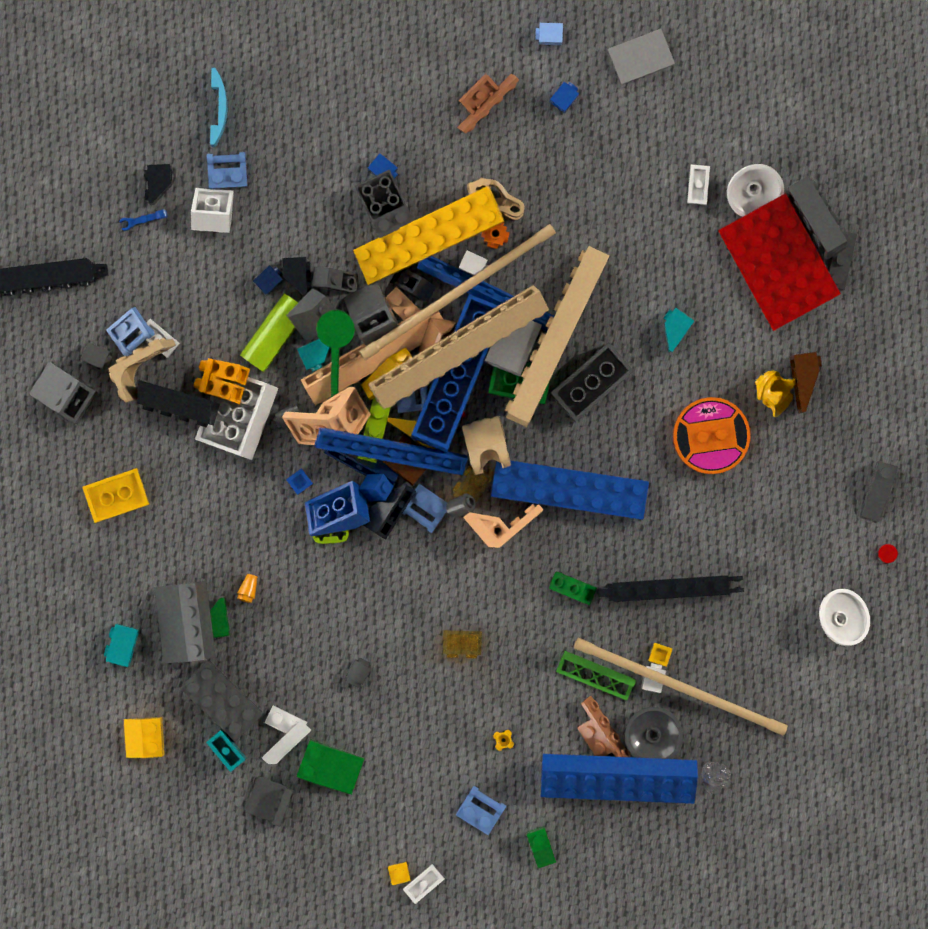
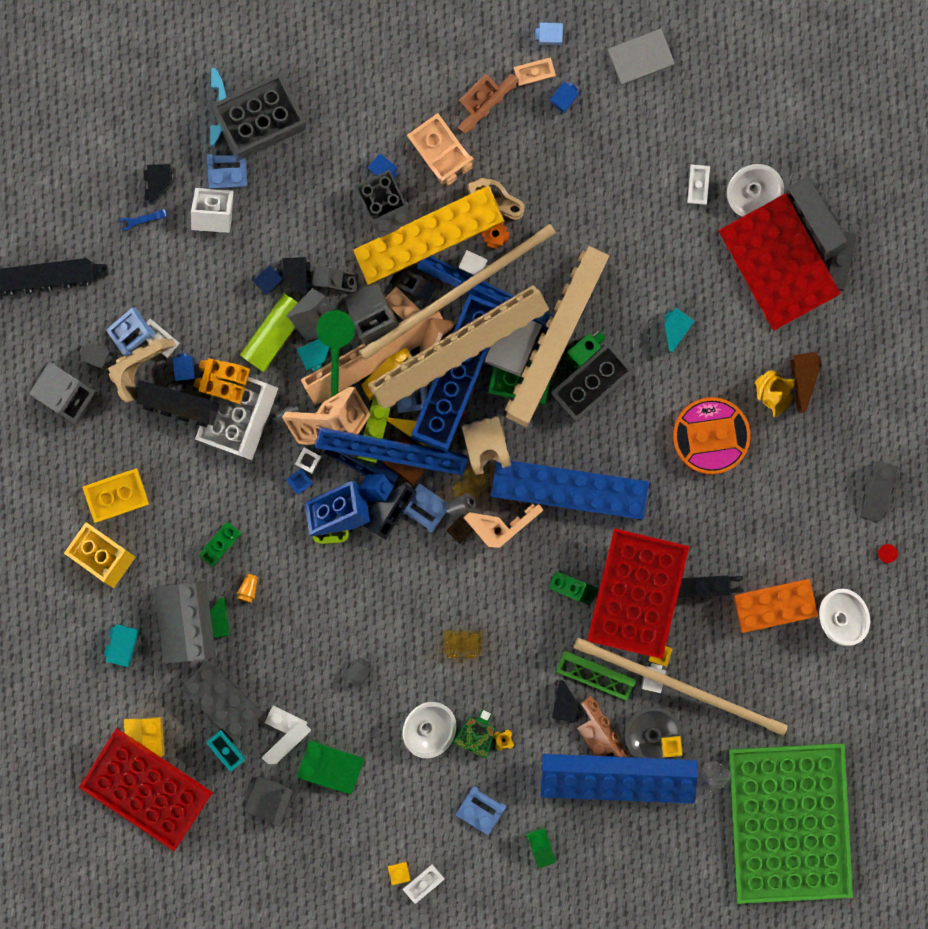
none -> yellow slope [64,522,136,588]
none -> red plate [79,728,213,851]
none -> blue brick [172,353,196,382]
none -> green bracket [199,522,241,568]
none -> dark grey slope [211,73,306,161]
none -> white brick [295,448,322,474]
none -> white dish [403,702,456,758]
none -> light nougat bracket [407,113,474,185]
none -> dark brown tile [446,517,473,544]
none -> torso [453,709,495,758]
none -> light nougat plate [514,57,556,86]
none -> black slope [552,680,581,723]
none -> green torso [562,331,605,372]
none -> red plate [587,528,690,659]
none -> yellow tile [661,736,683,757]
none -> bright green plate [729,743,853,904]
none -> orange brick [733,578,818,633]

